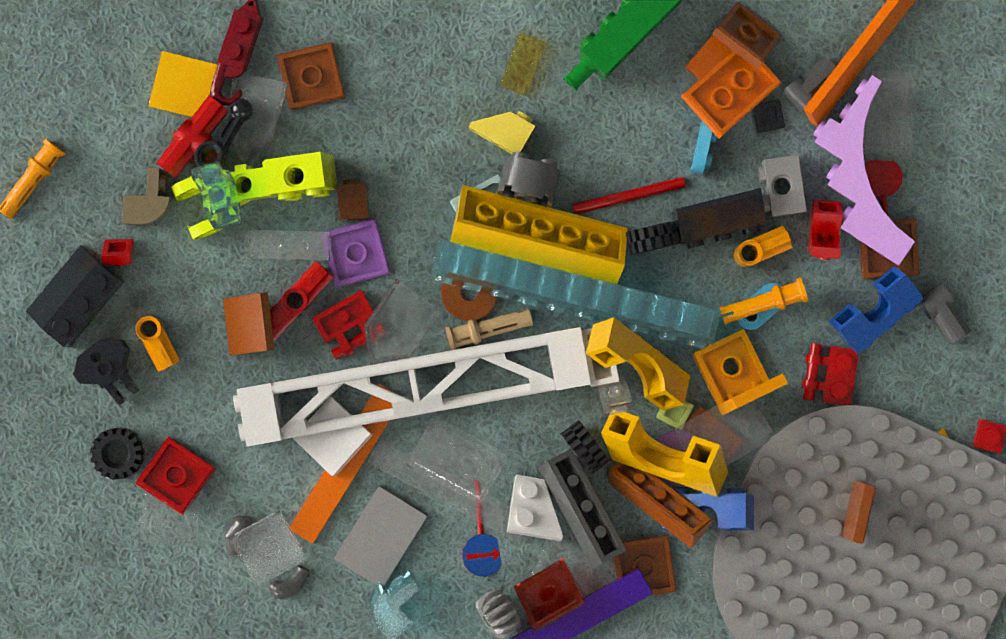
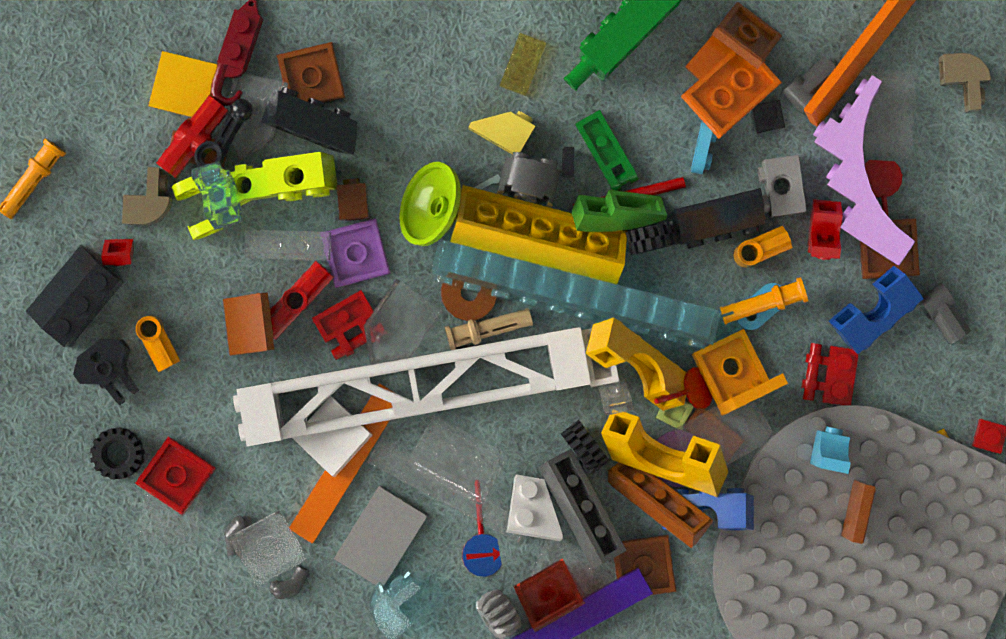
none -> black slope [260,87,358,155]
none -> lime dish [399,162,461,246]
none -> black tile [562,147,574,178]
none -> bright green slope [571,190,667,232]
none -> green plate [575,110,639,191]
none -> red piece [654,367,712,409]
none -> medium azure arch [810,426,851,474]
none -> dark tan brick [939,53,991,113]

